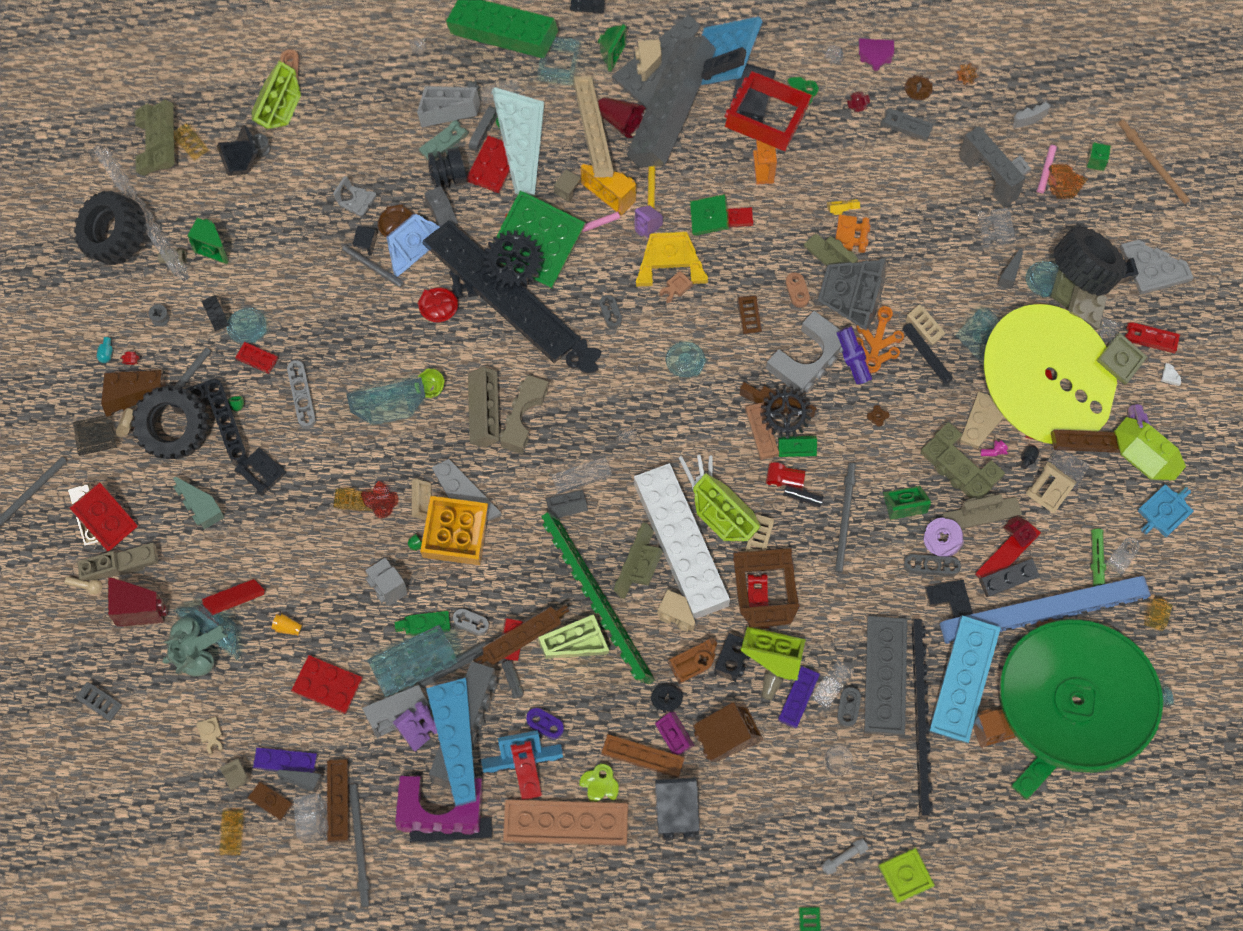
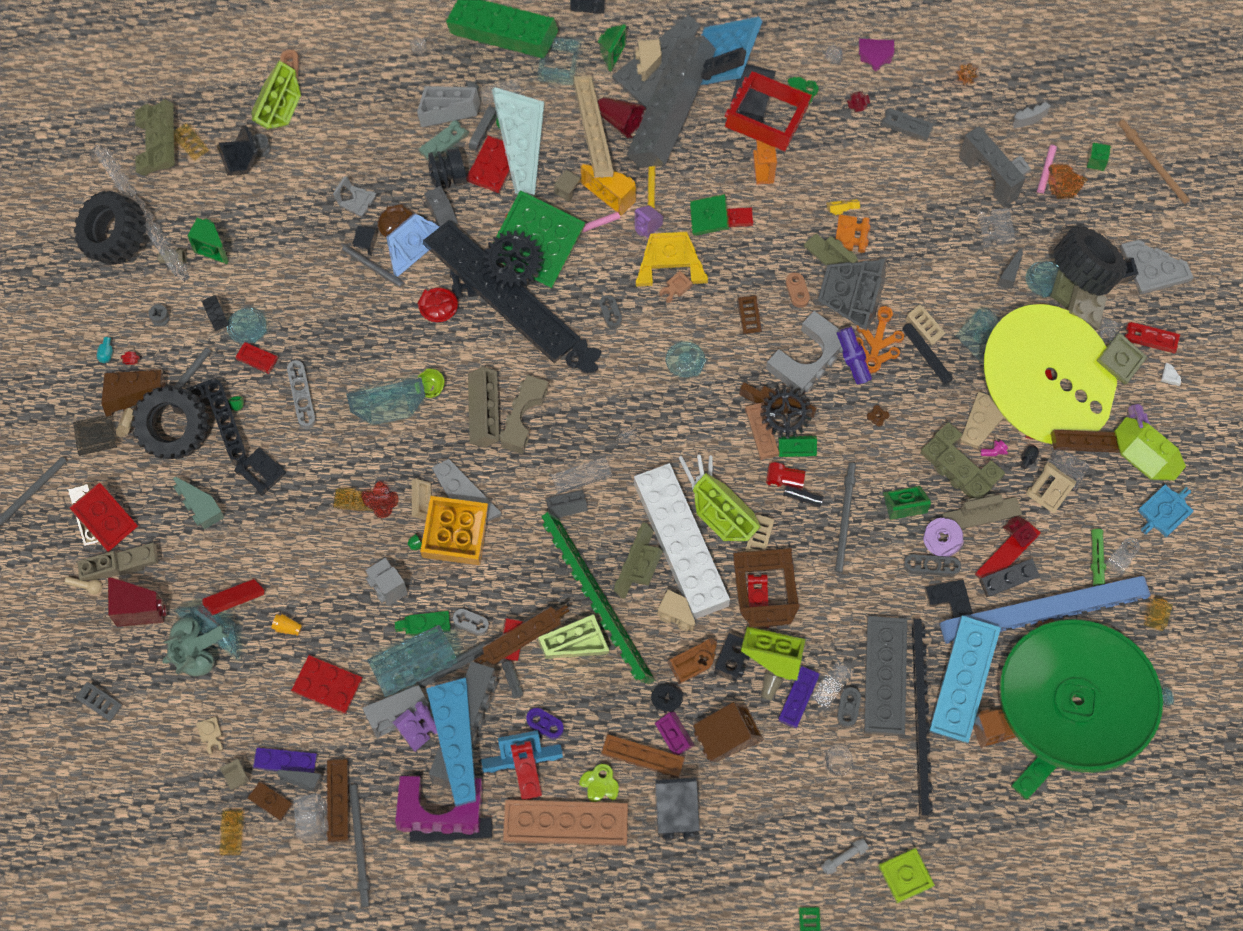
reddish brown gear [905,75,933,101] -> none

